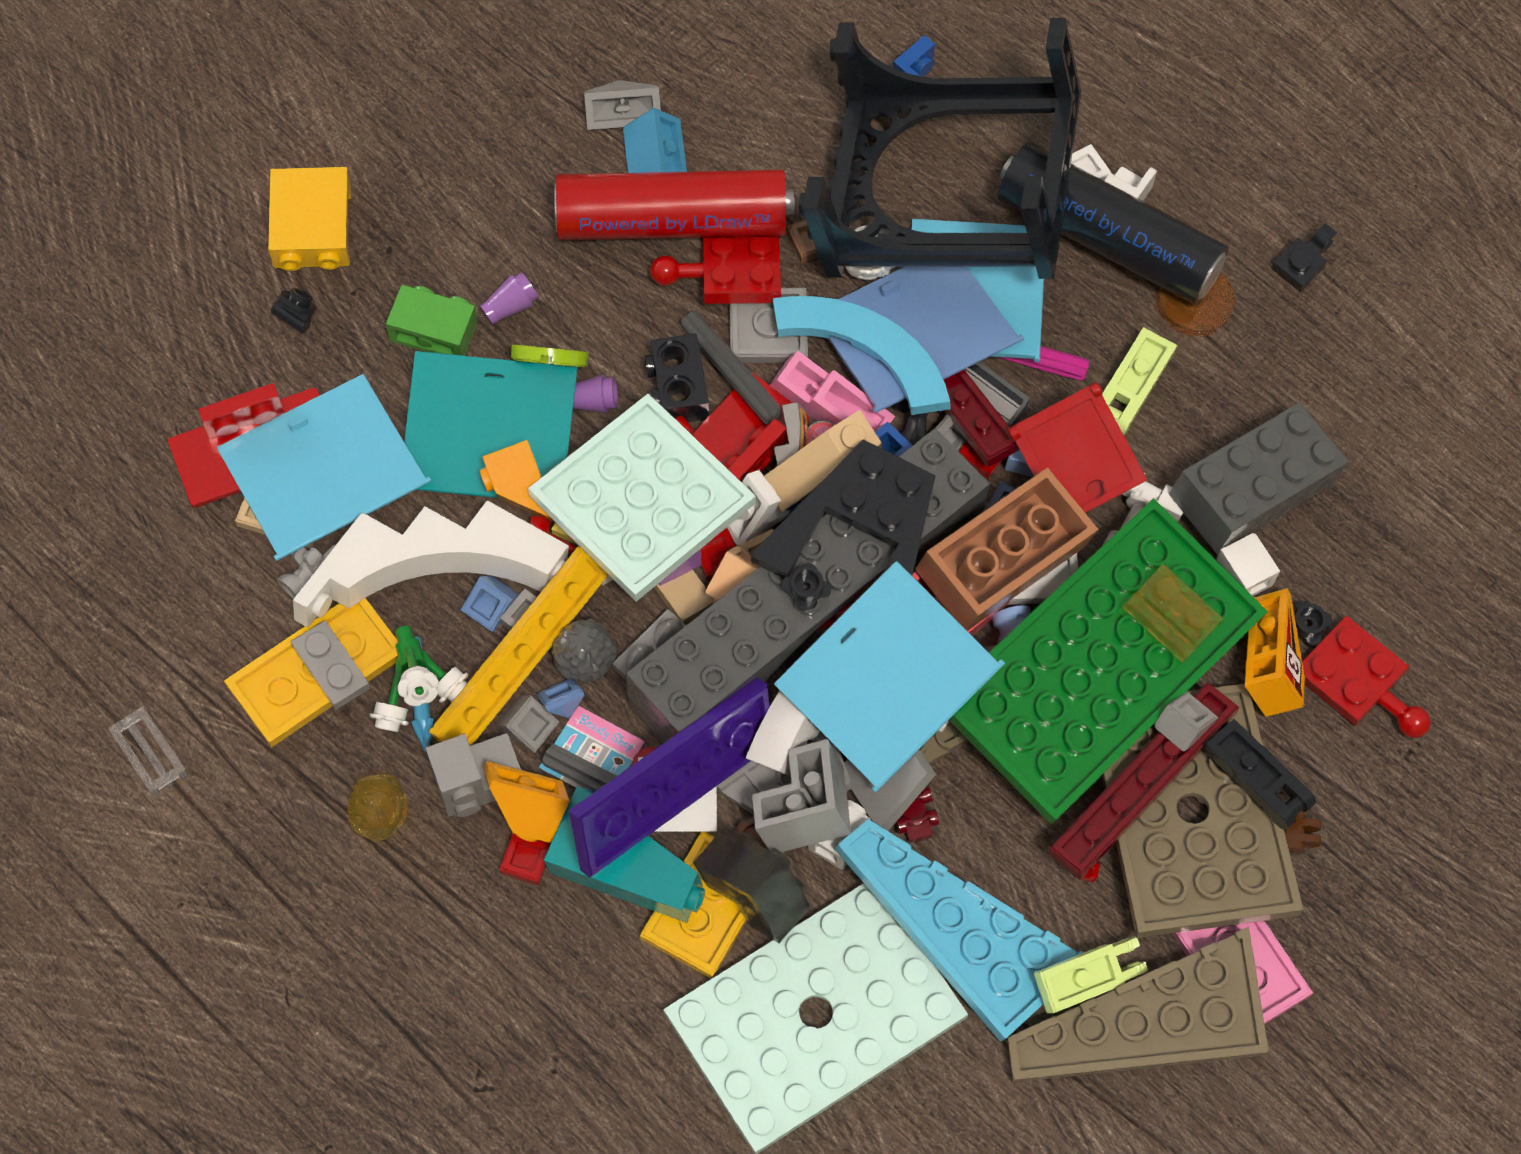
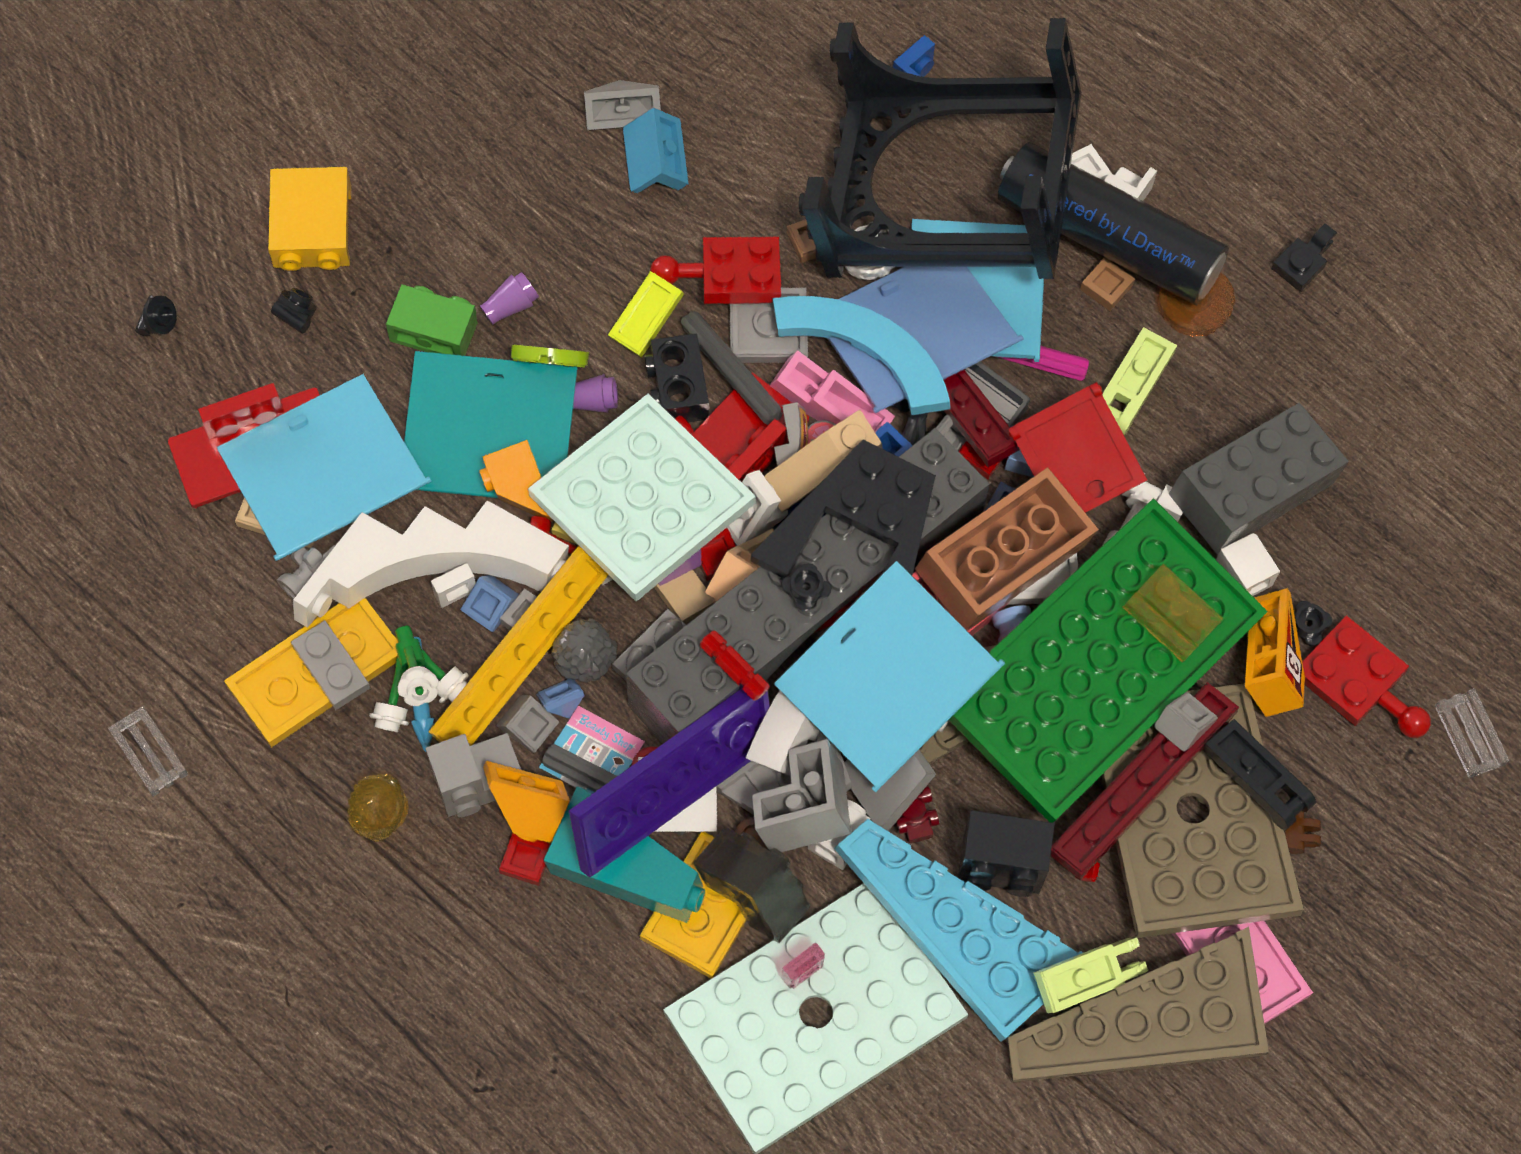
red piece [554,170,795,241] -> none
none -> black plate [135,295,177,336]
none -> white tile [431,563,476,608]
none -> neon yellow tile [608,271,684,358]
none -> red axle [700,630,770,701]
none -> clear pink tile [781,943,825,989]
none -> black brick [958,810,1055,897]
none -> medium nougat tile [1080,257,1135,311]
none -> clear tile [1435,688,1510,778]

